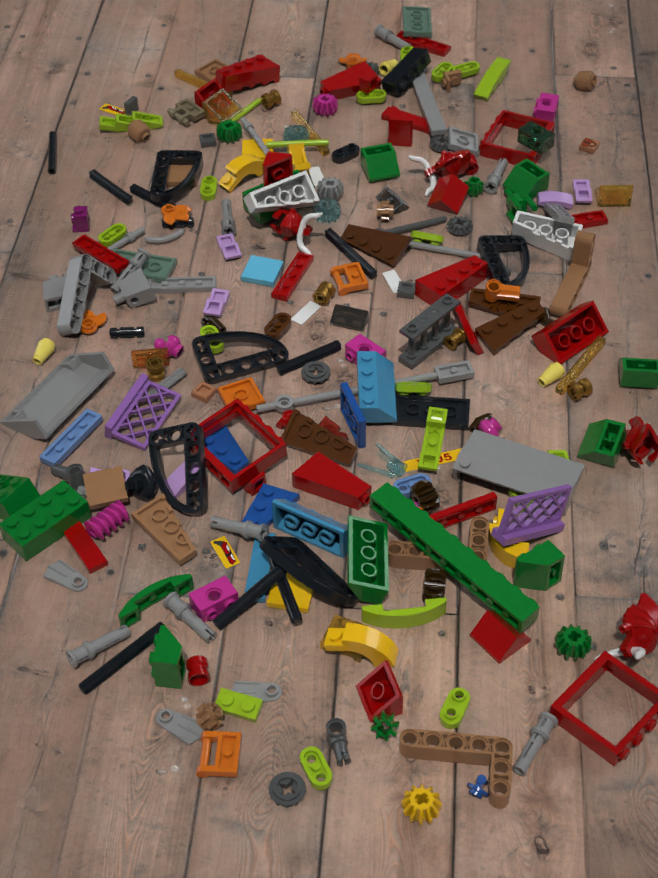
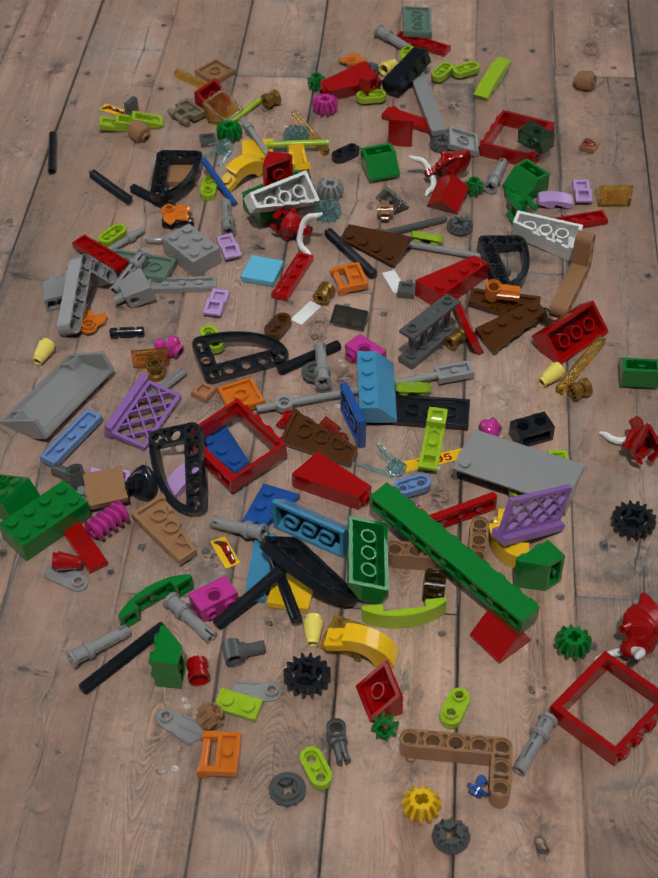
magenta brick [71,206,90,233] -> none
dark brown arm [201,316,226,332] -> none
red wedge [216,54,280,92] -> none
red slope [243,471,266,496] -> none
white sticker [309,166,324,186] -> none
dark brown gear [410,479,440,514] -> none
medium nougat bracket [441,69,462,92] -> none
red wheel [464,153,479,175] -> none
dark brown arm [469,413,493,433] -> none
dark pink brick [533,92,559,122] -> none
light grey tile [544,203,575,225] -> none
green slope [577,419,627,468] -> none
none -> red cone [51,551,82,571]
none -> light grey brick [162,224,221,277]
none -> blue bar [201,158,238,207]
none -> clear light blue plant [203,138,233,167]
none -> dark grey pin [221,638,266,667]
none -> black gear [283,653,331,698]
none -> light yellow cone [302,613,324,647]
none -> green gear [307,72,325,91]
none -> light grey pin [314,342,332,389]
none -> dark grey gear [432,817,471,855]
none -> black brick [509,411,555,447]
none -> black gear [611,500,657,540]

